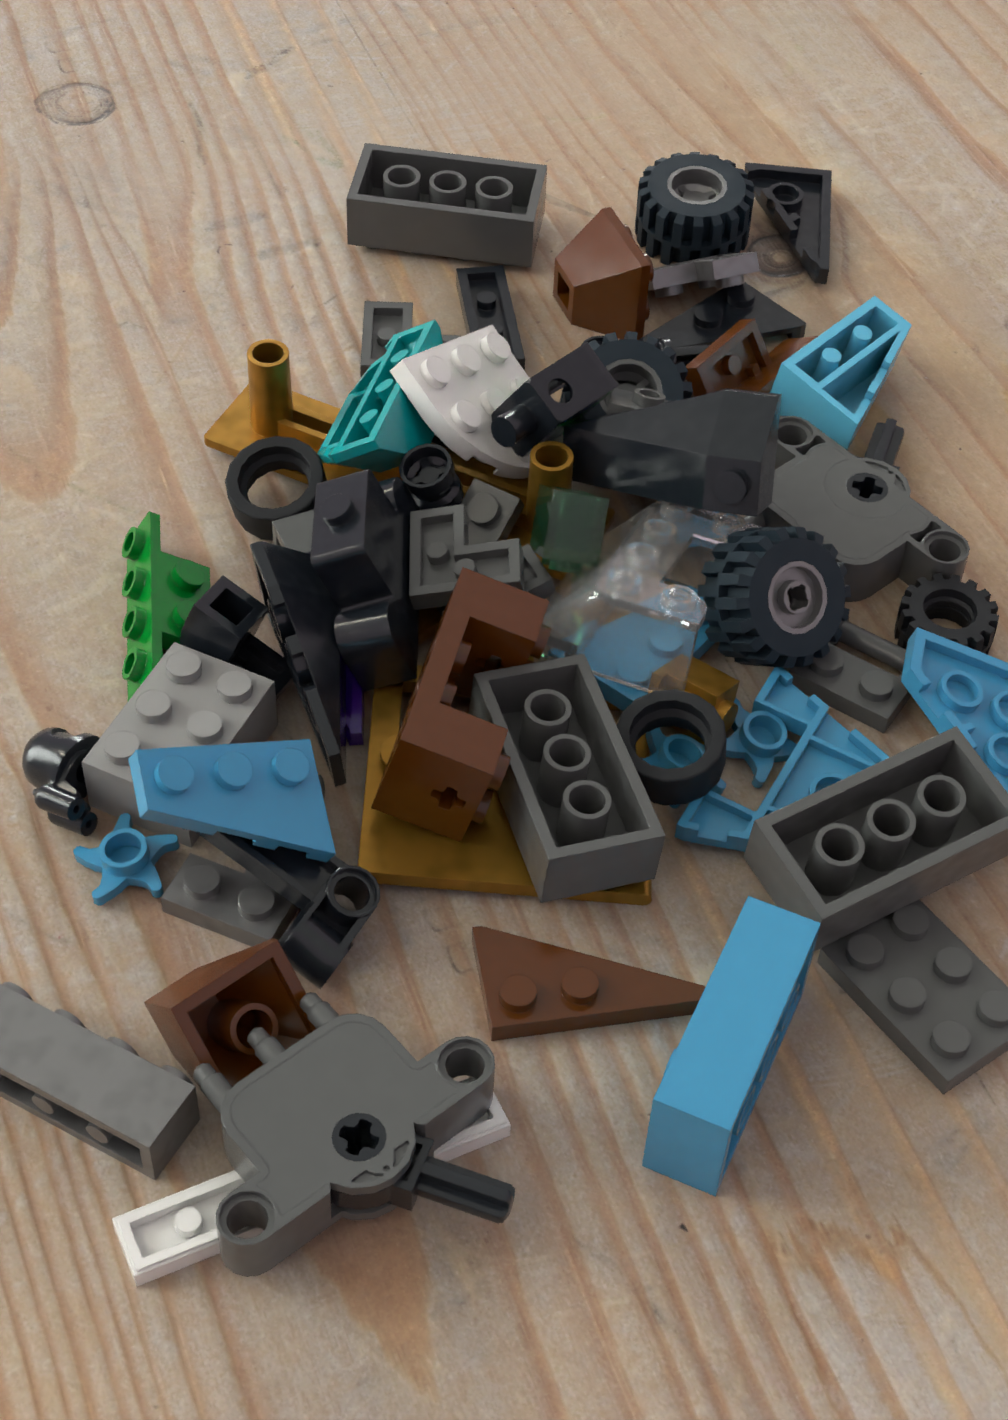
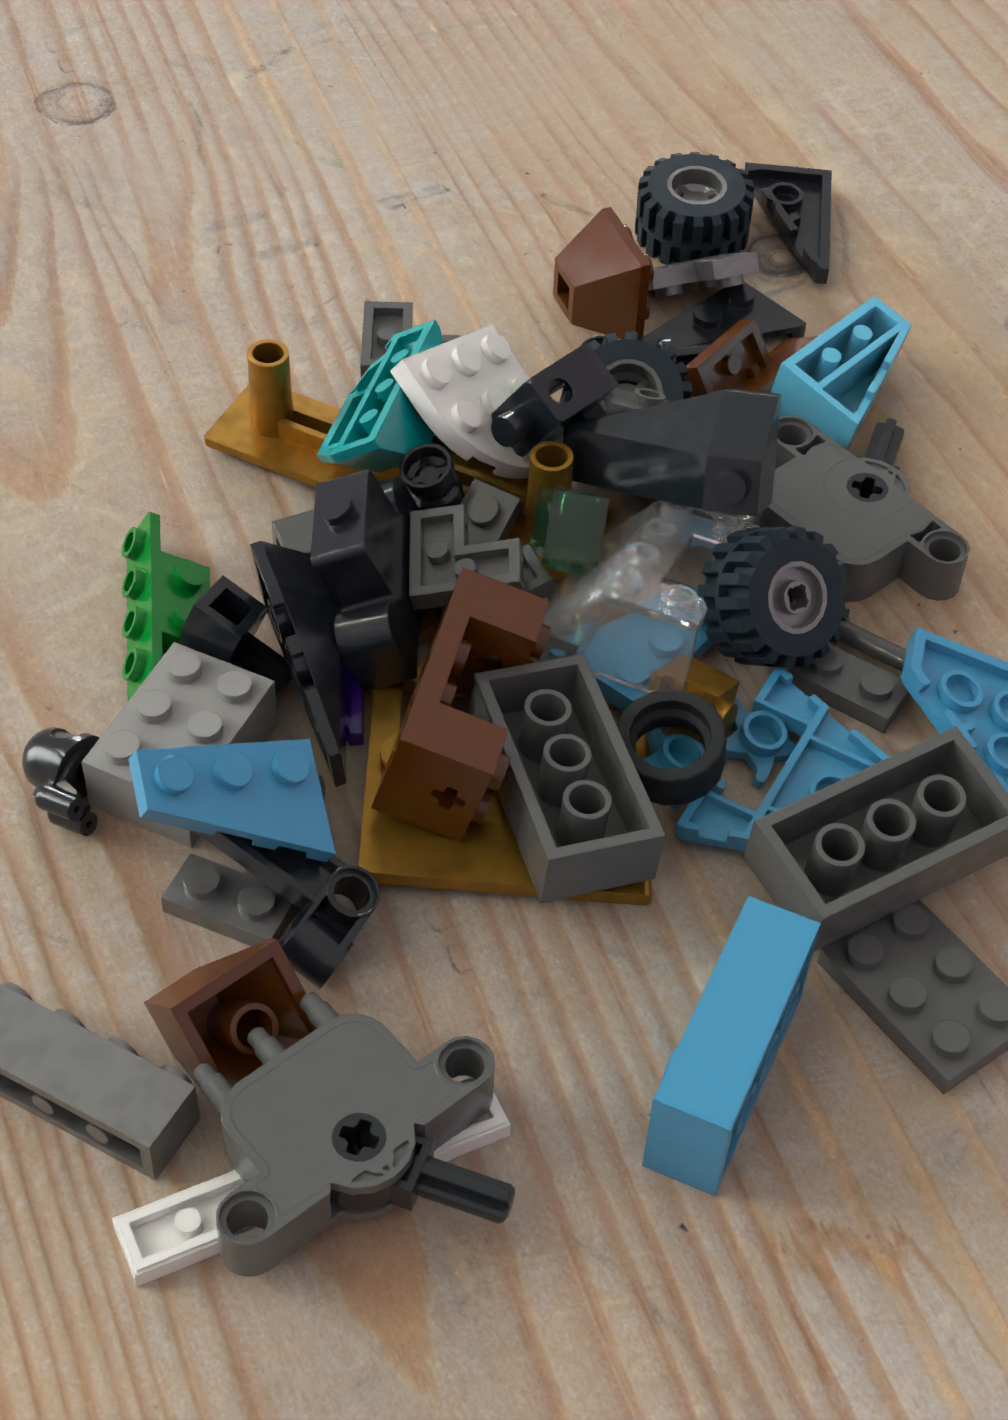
dark azure animal [73,813,180,906] -> none
black tyre [225,436,327,540] -> none
dark grey brick [346,143,547,267] -> none
black plate [456,265,525,371] -> none
reddish brown wing [472,926,706,1041] -> none
black tyre [894,573,999,655] -> none

